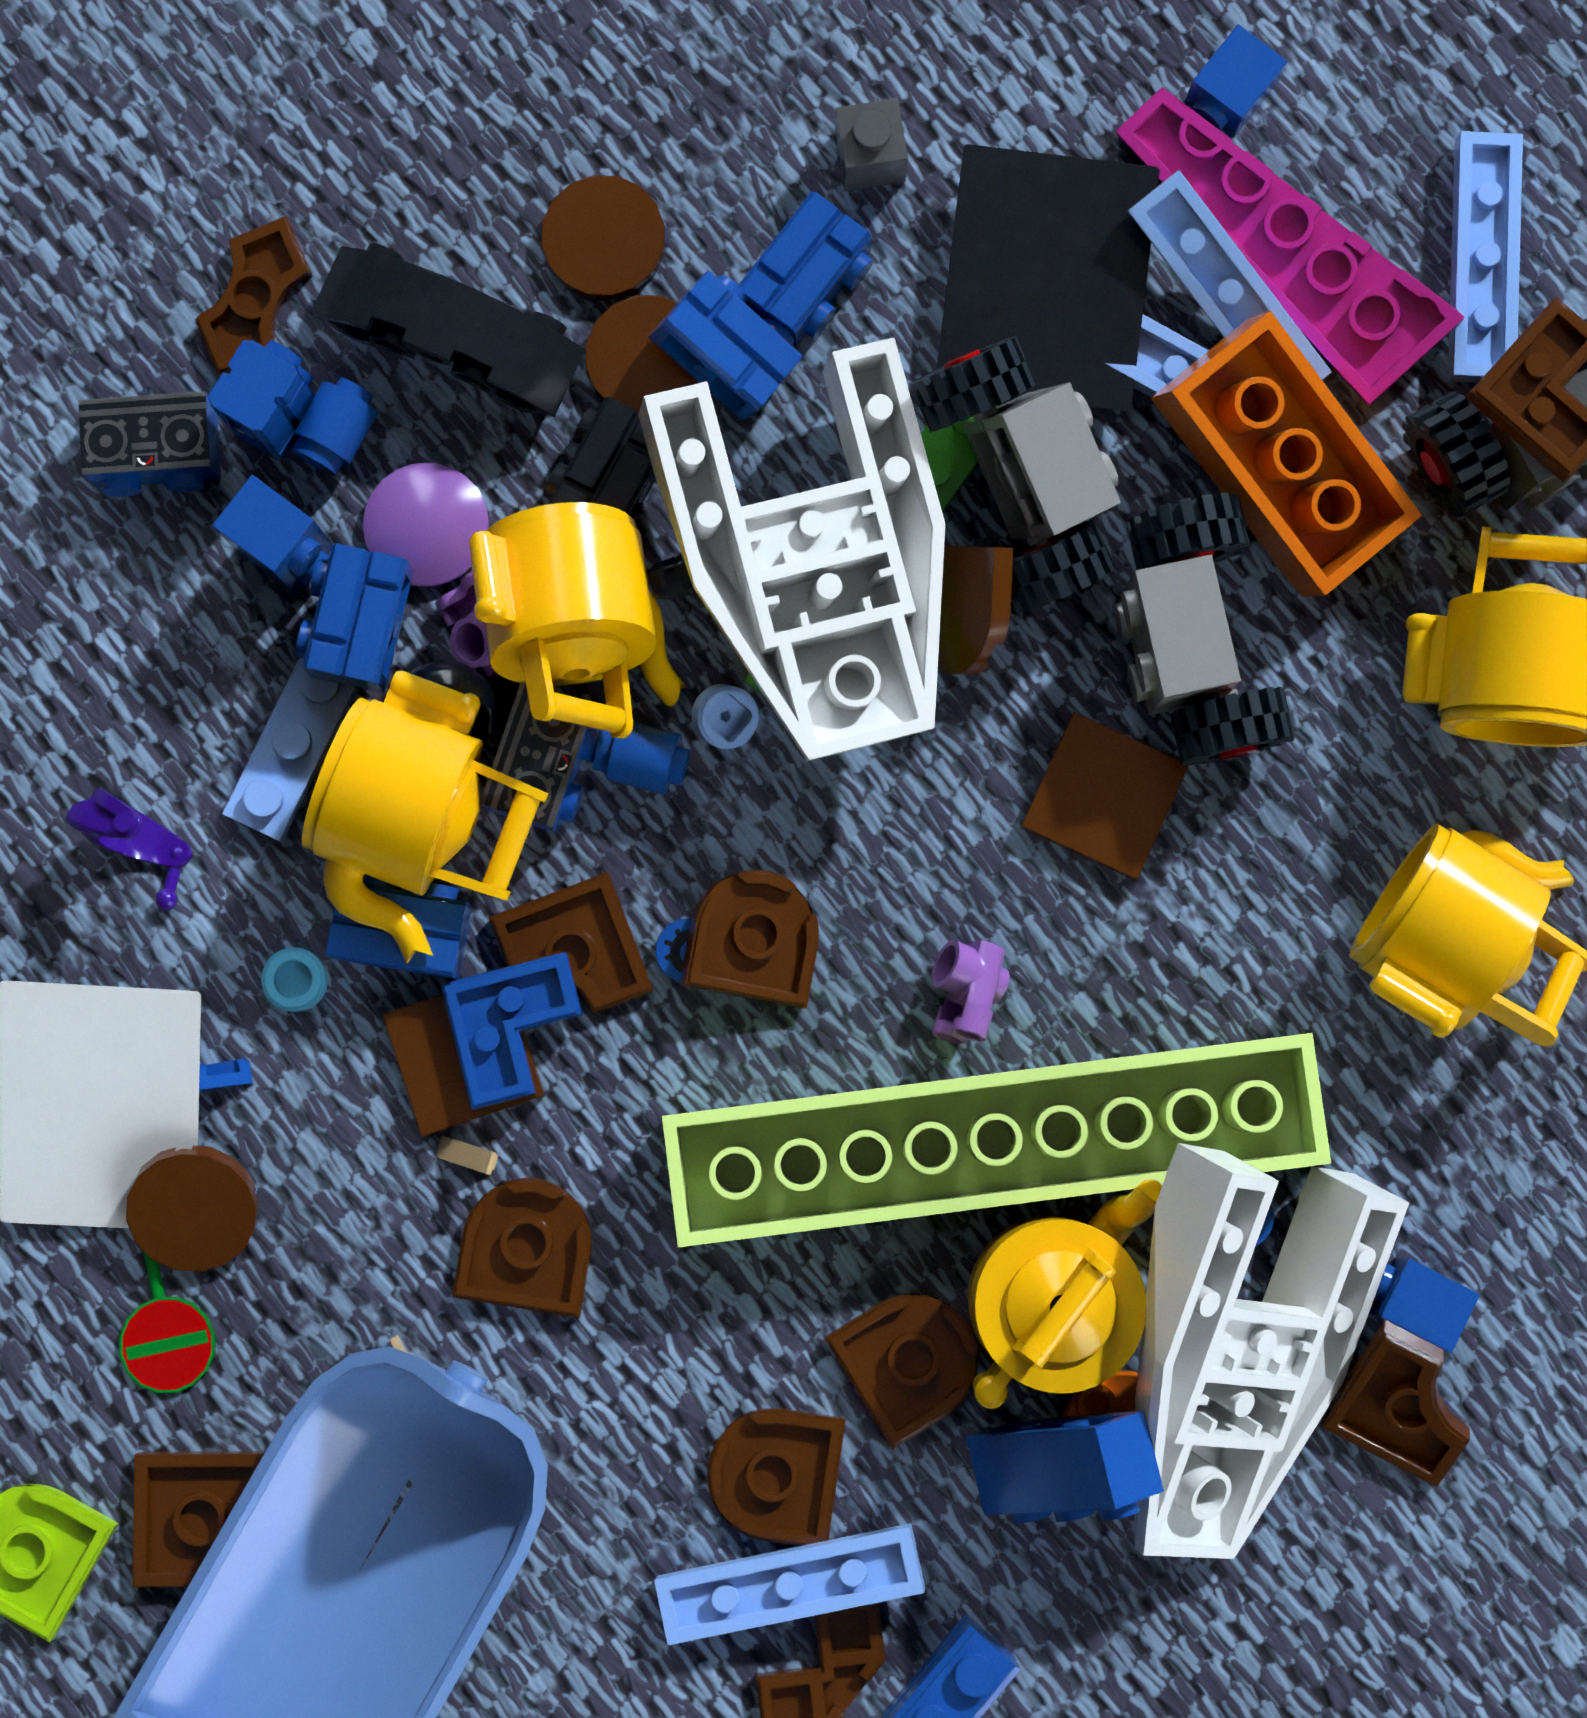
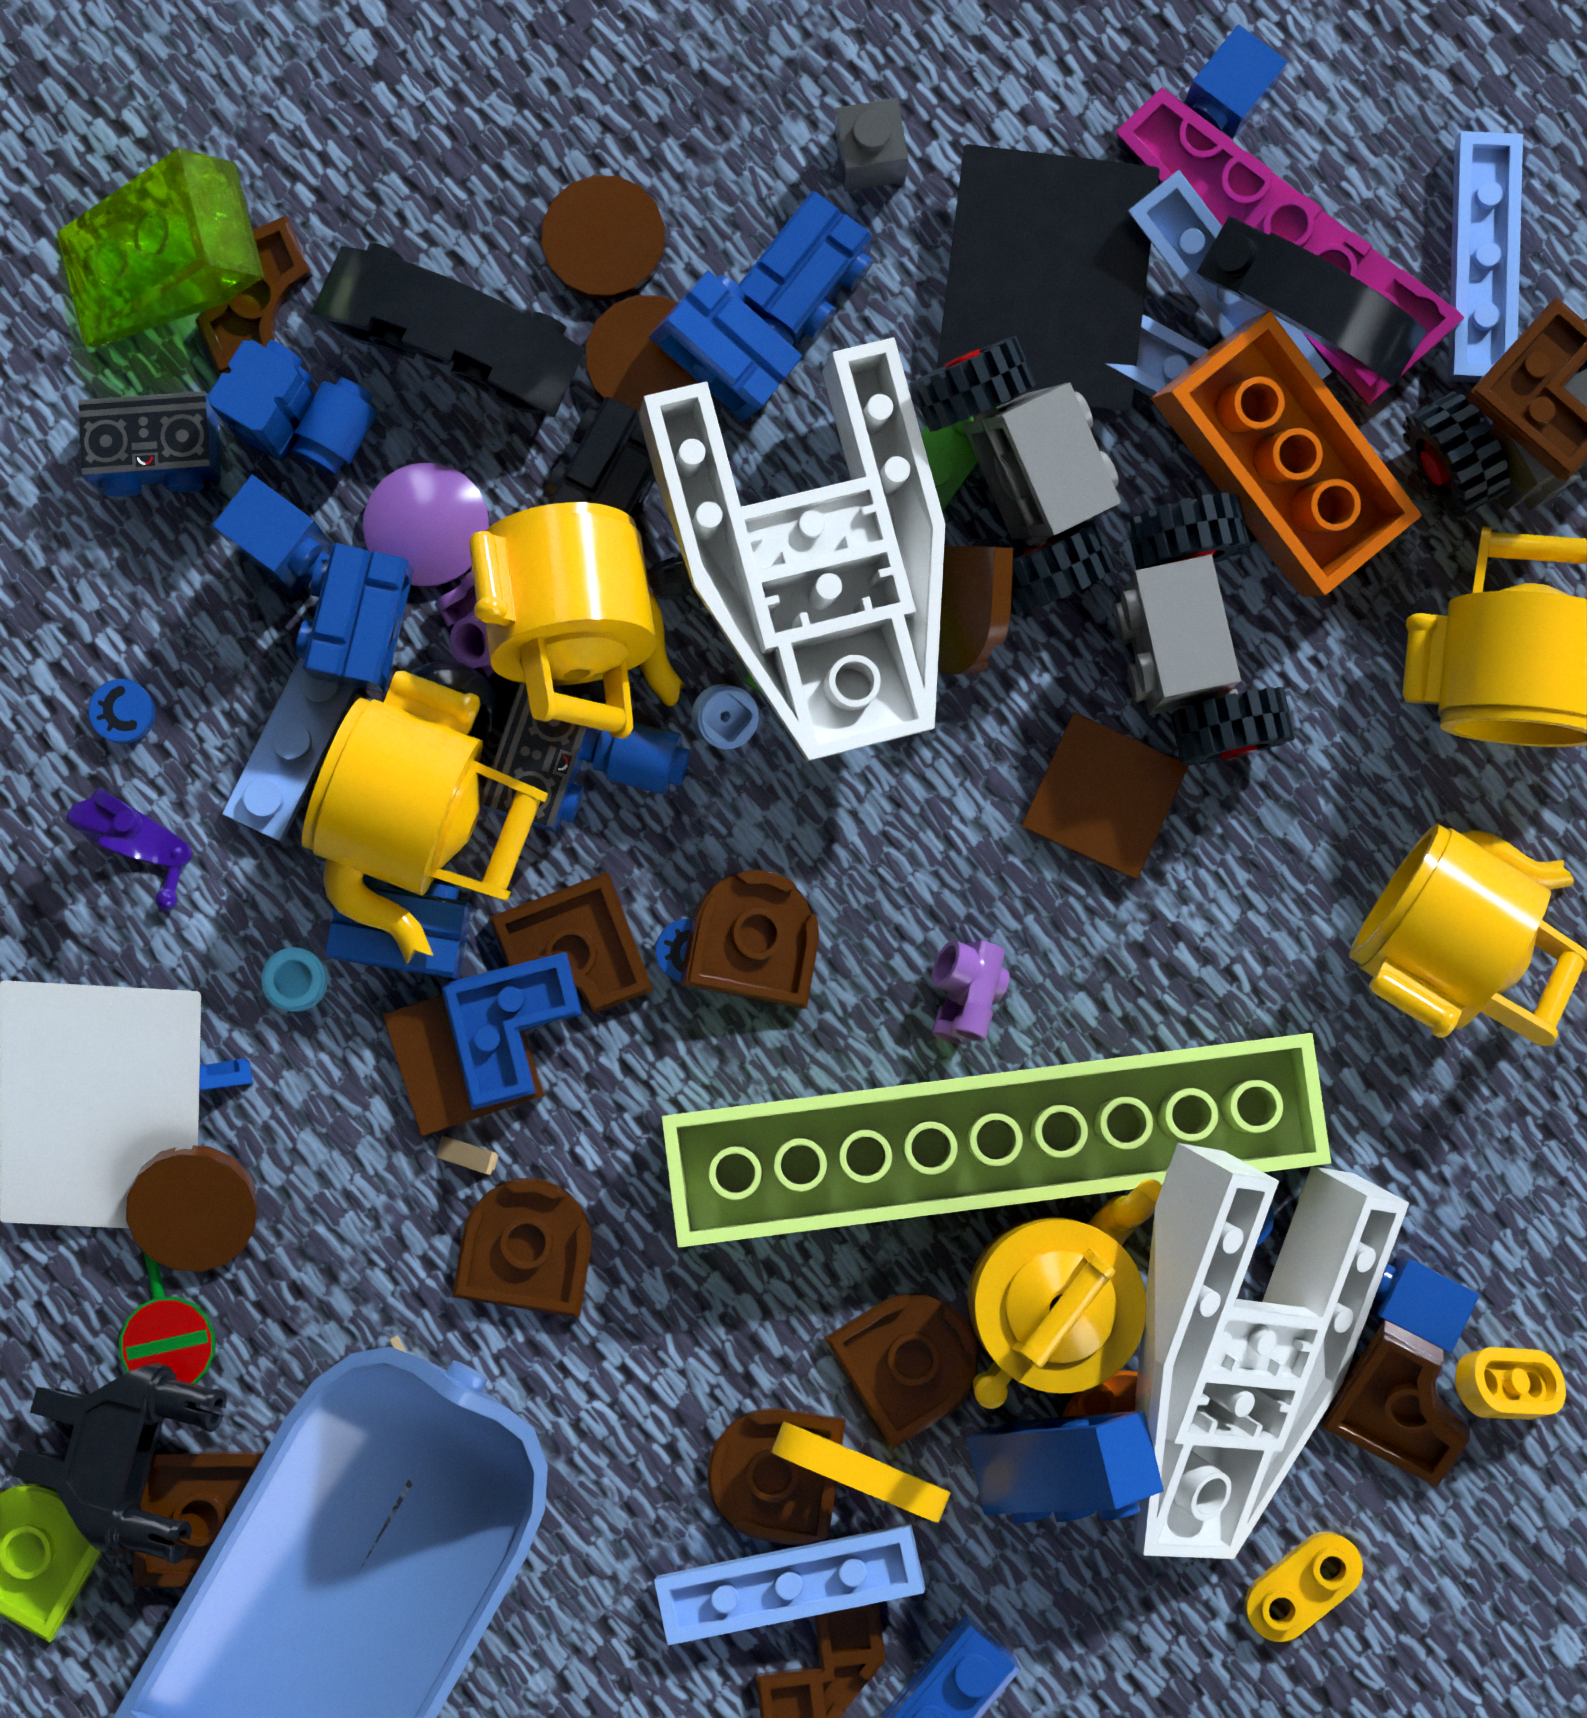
none -> black connector [12,1363,227,1564]
none -> clear neon green slope [57,148,264,348]
none -> blue tile [88,679,156,744]
none -> yellow beam [771,1421,951,1523]
none -> black arch [1196,216,1427,387]
none -> yellow plate [1244,1532,1363,1642]
none -> yellow plate [1455,1347,1566,1420]

